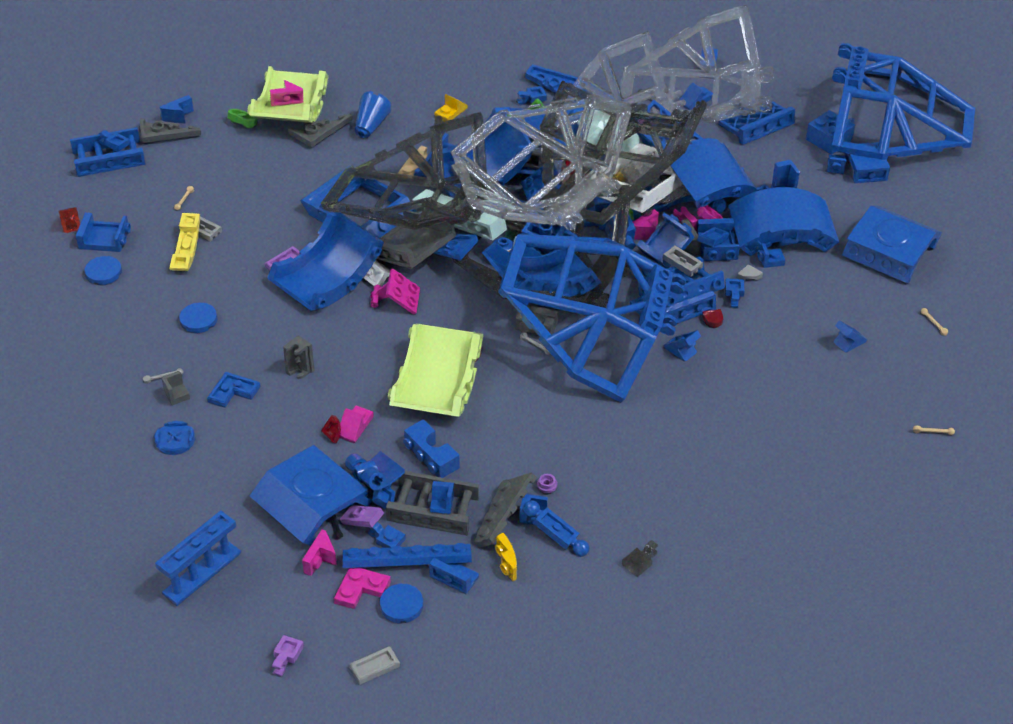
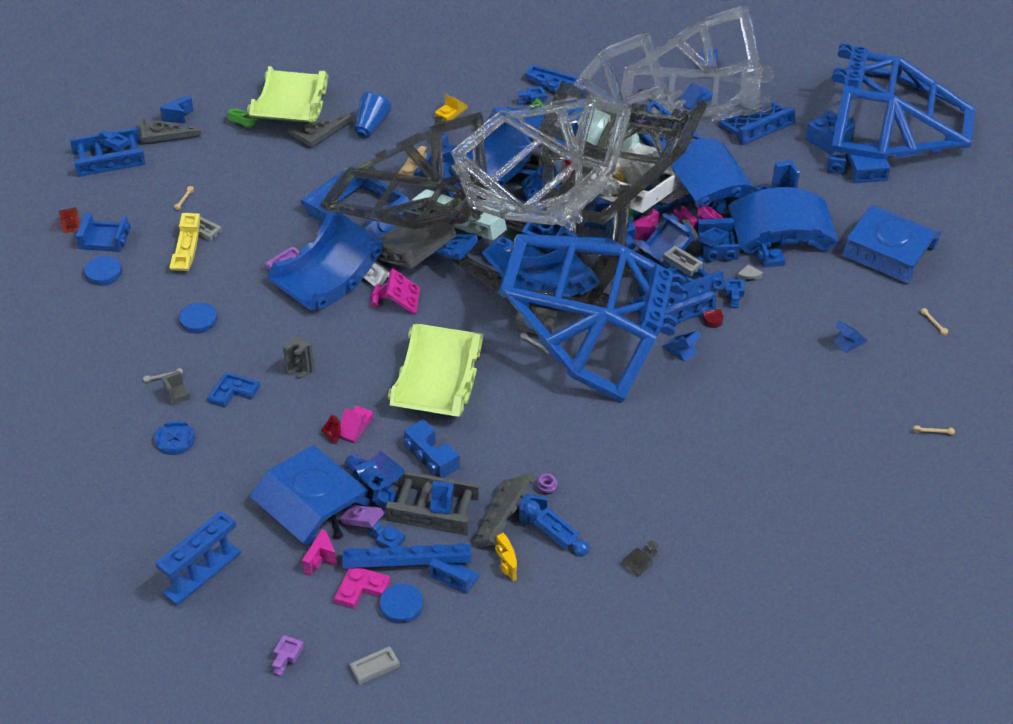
dark pink slope [270,80,304,106] -> none

